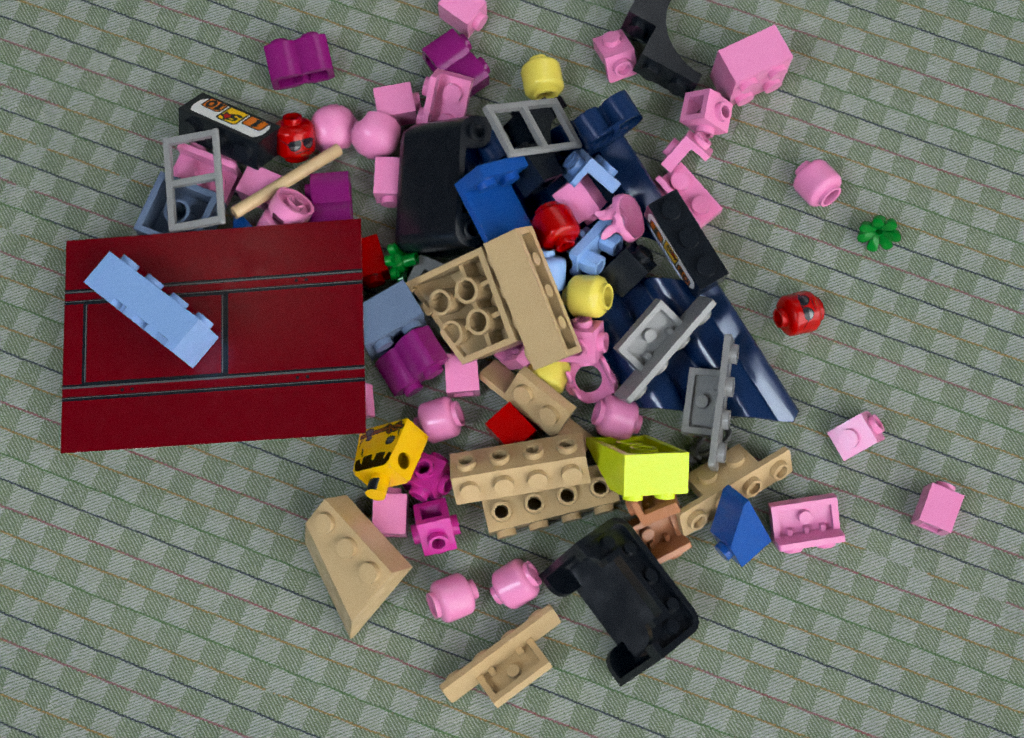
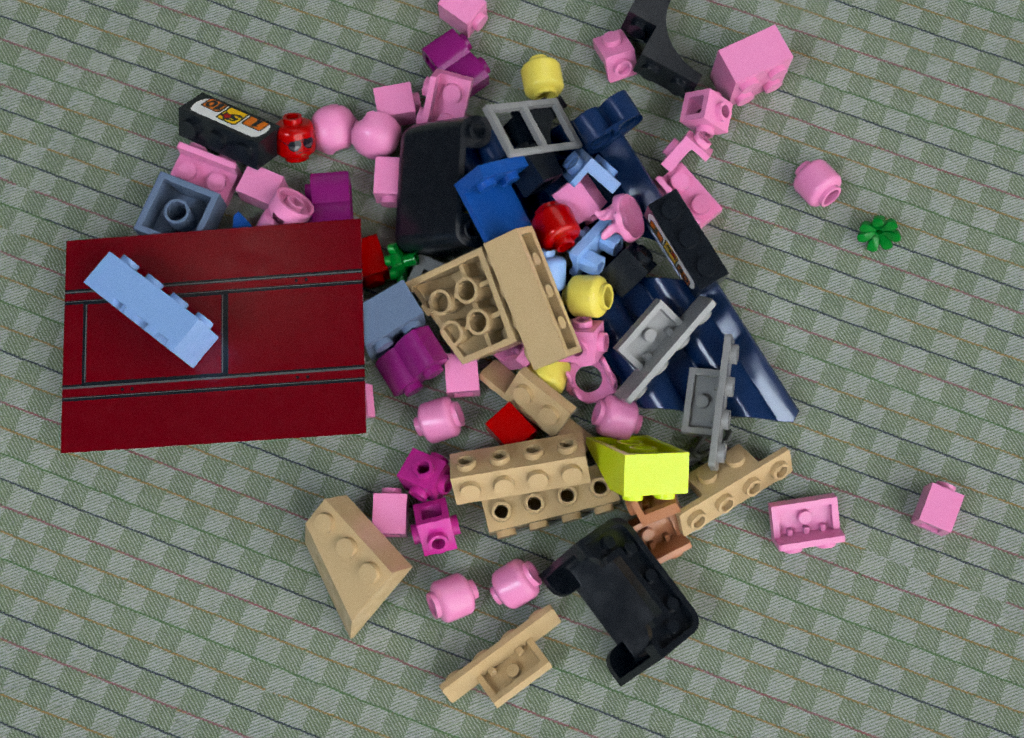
light grey window [163,128,226,233] -> none
tan piece [230,144,343,219] -> none
magenta brick [264,32,335,90] -> none
yellow torso [353,418,429,501] -> none
blue slope [710,484,772,567] -> none
red head [773,291,825,336] -> none
bright pink bracket [827,411,885,461] -> none

